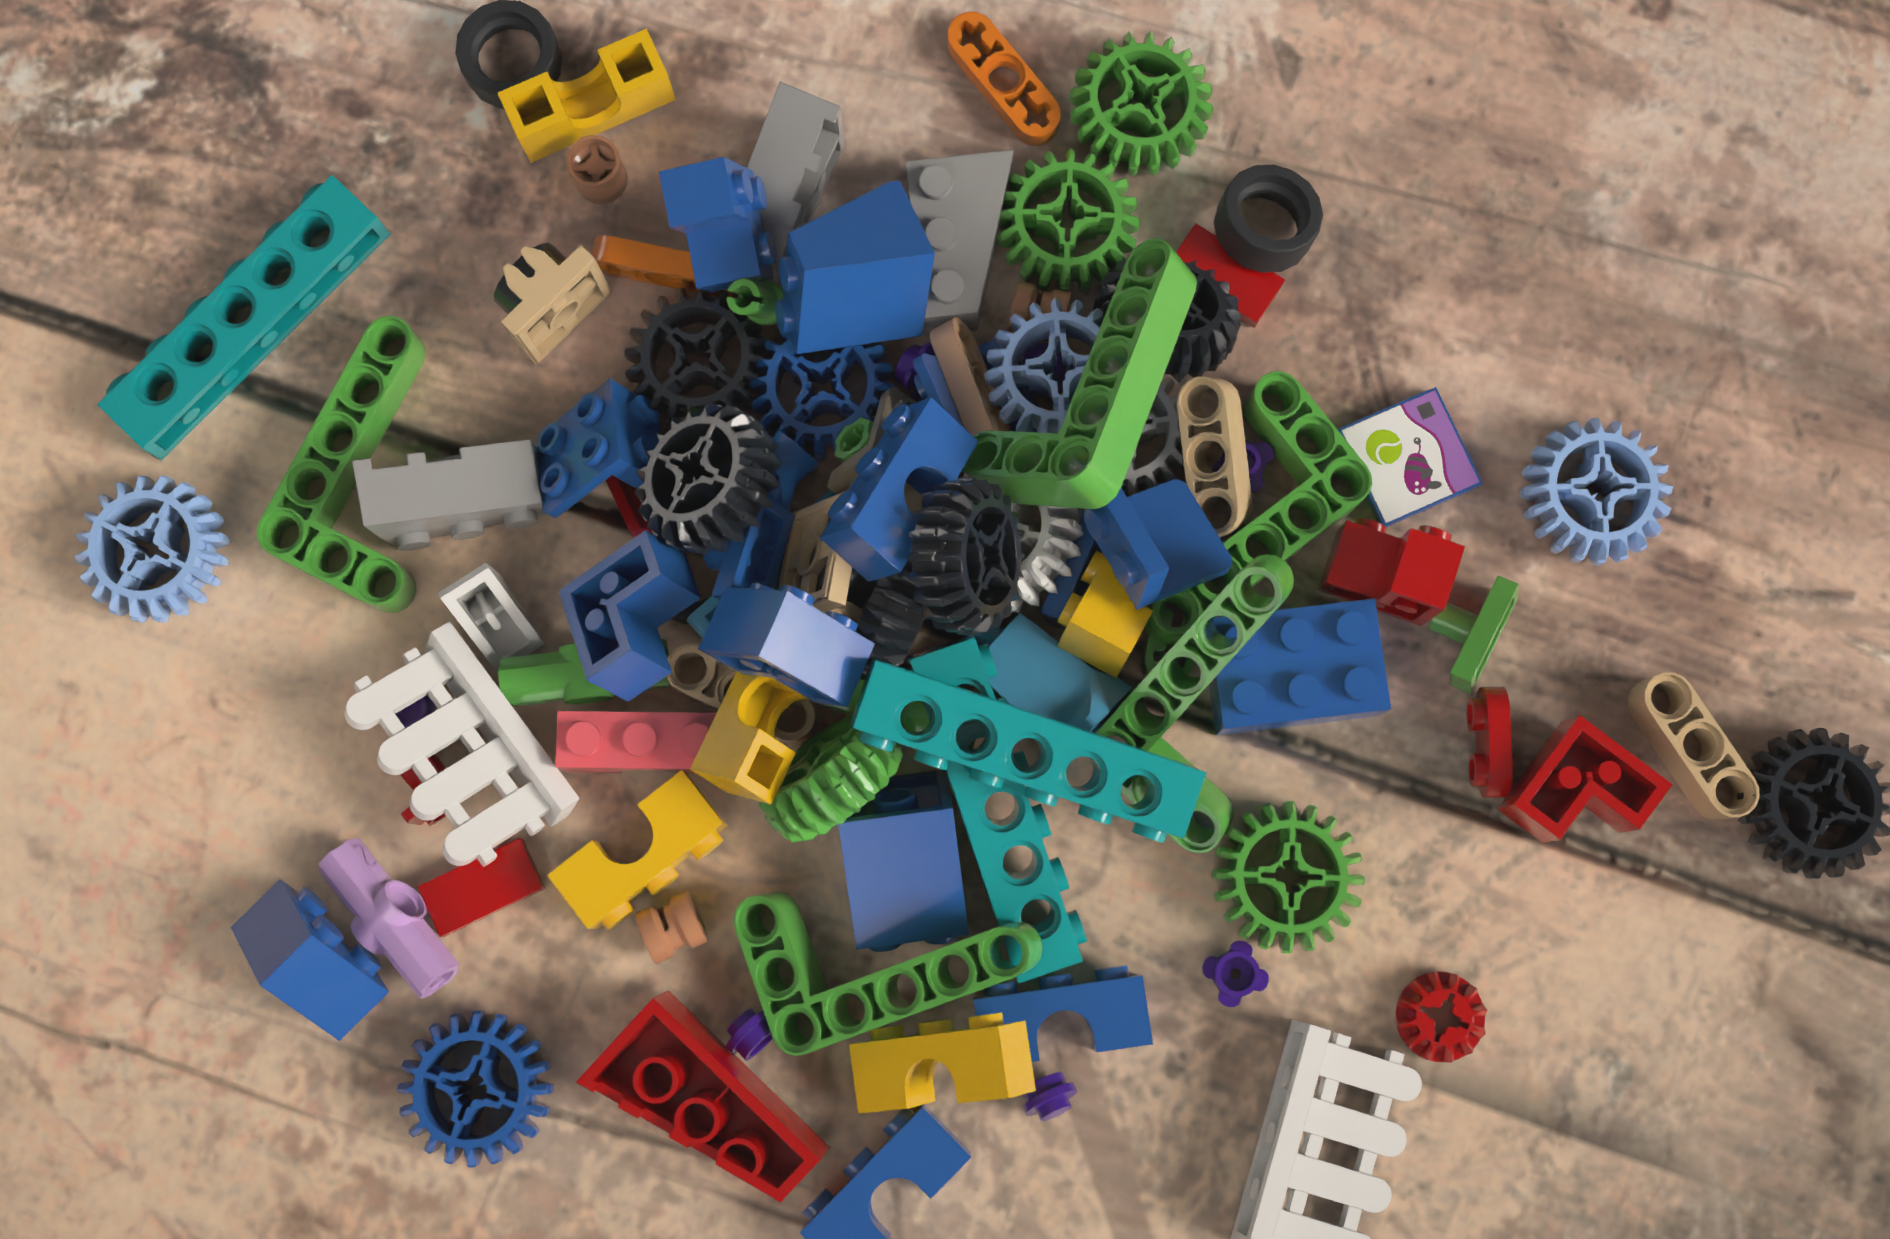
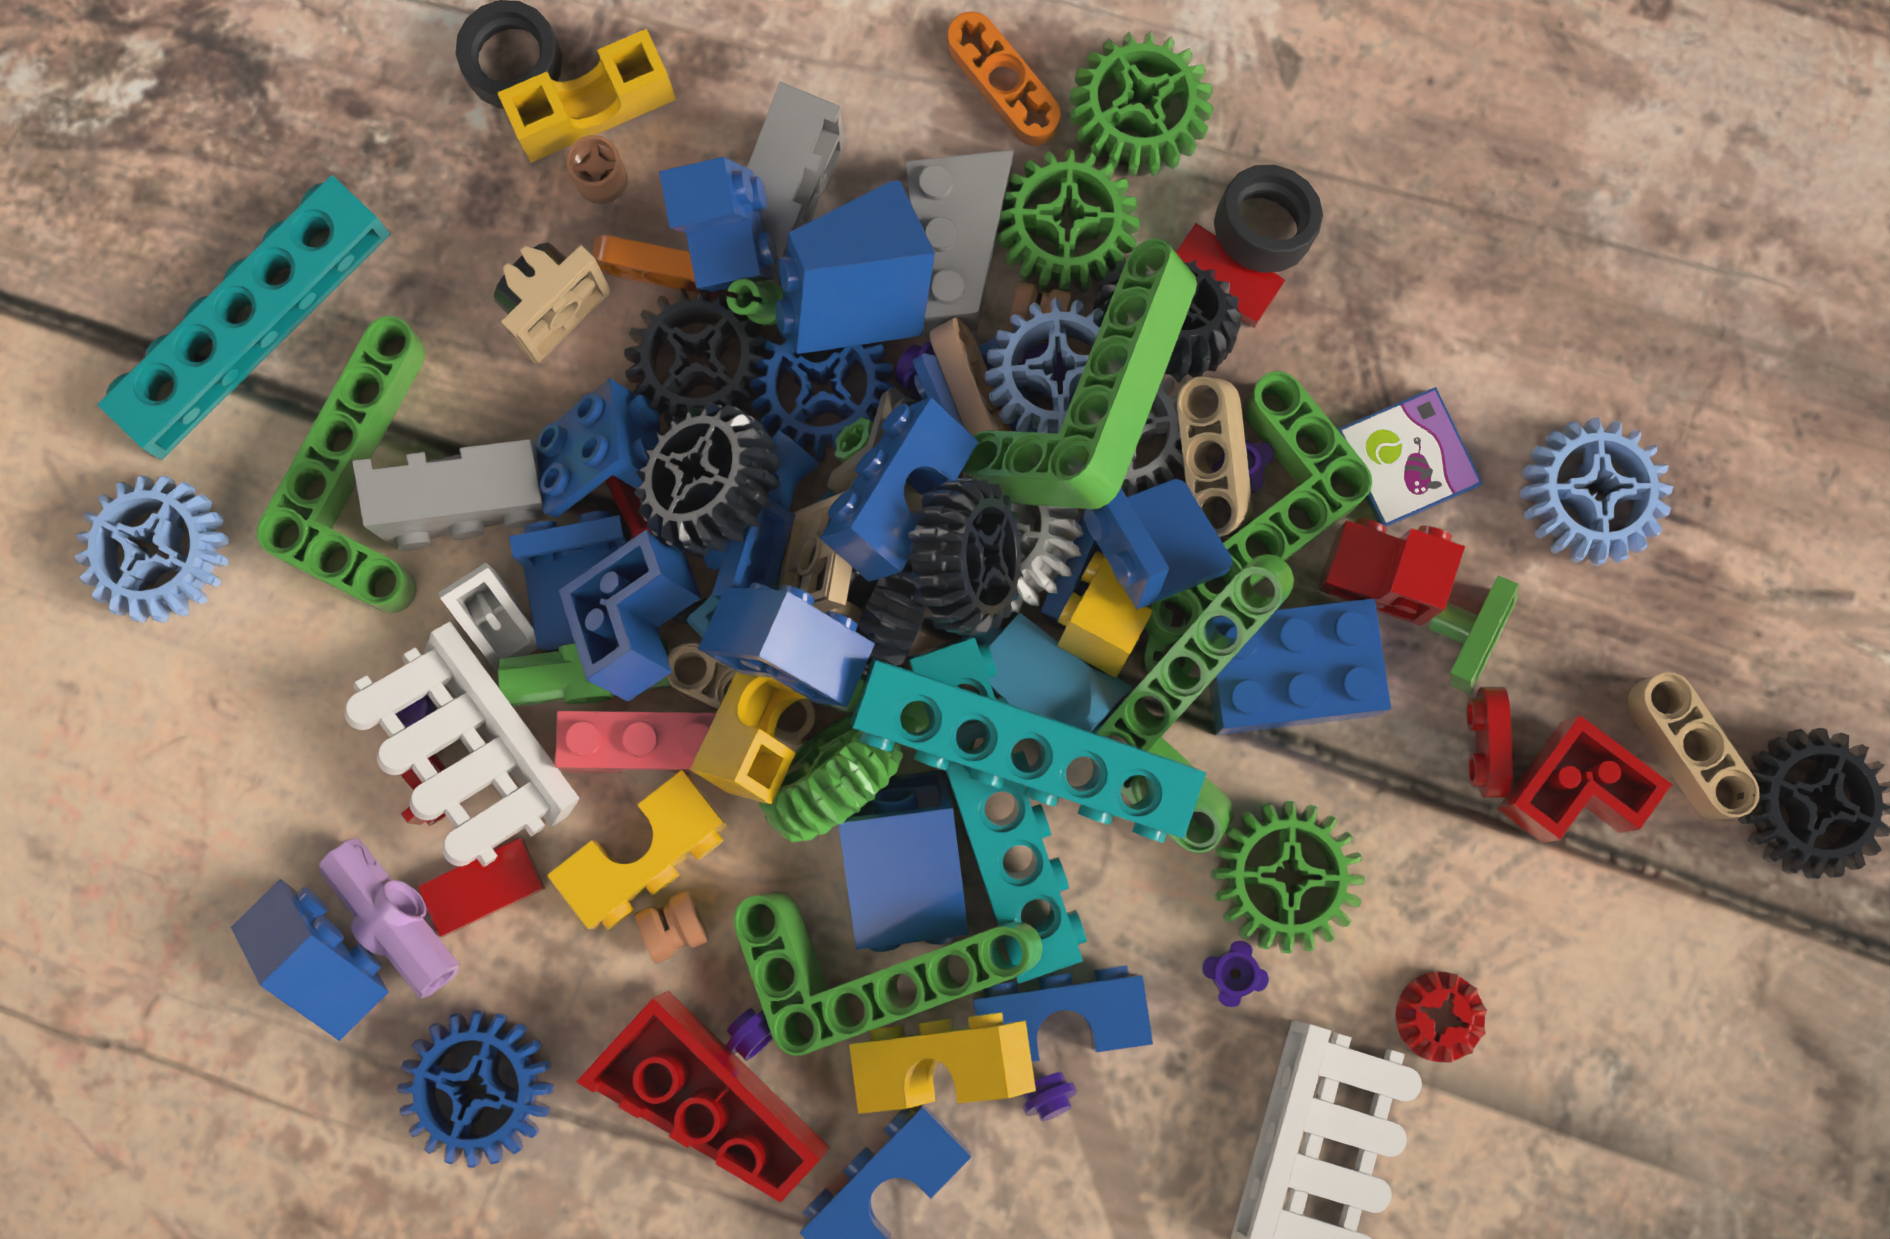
none -> blue bracket [509,511,631,652]

